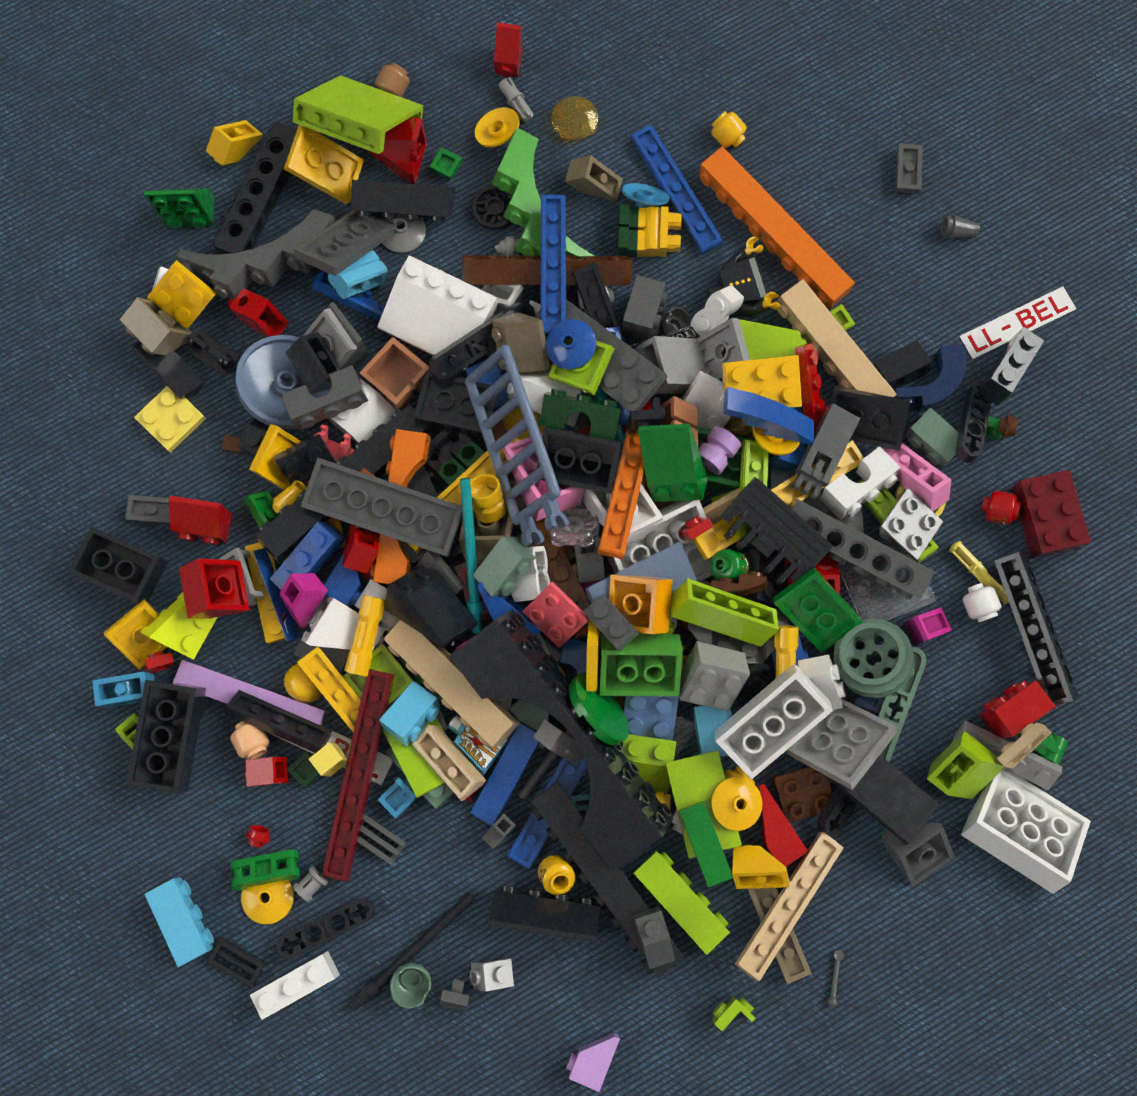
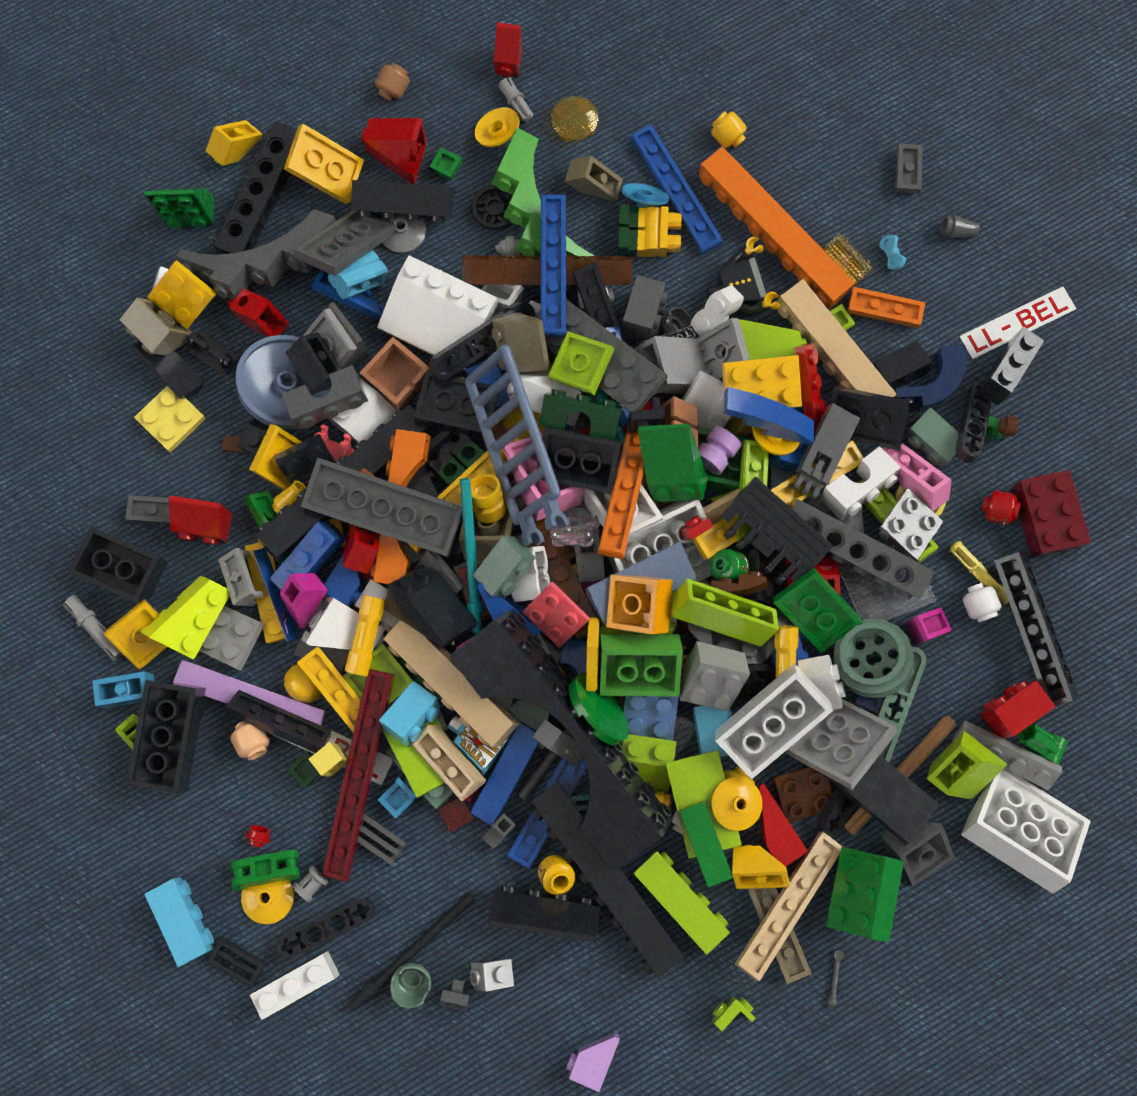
red plate [143,651,174,674] -> none
red slope [179,558,249,619] -> none
brick [245,757,288,787] -> none
lime panel [293,75,424,154] -> none
blue dish [546,319,596,370] -> none
dark grey plate [583,594,639,652] -> none
dark grey slope [632,907,675,969] -> none
tan plate [997,723,1052,768] -> none
none -> light grey pin [63,595,123,661]
none -> light grey plate [199,606,265,670]
none -> clear red plate [438,798,474,833]
none -> clear yellow slope [823,233,874,285]
none -> green brick [826,847,904,943]
none -> medium nougat axle [844,716,956,835]
none -> orange plate [847,287,926,328]
none -> medium azure piece [879,234,907,270]

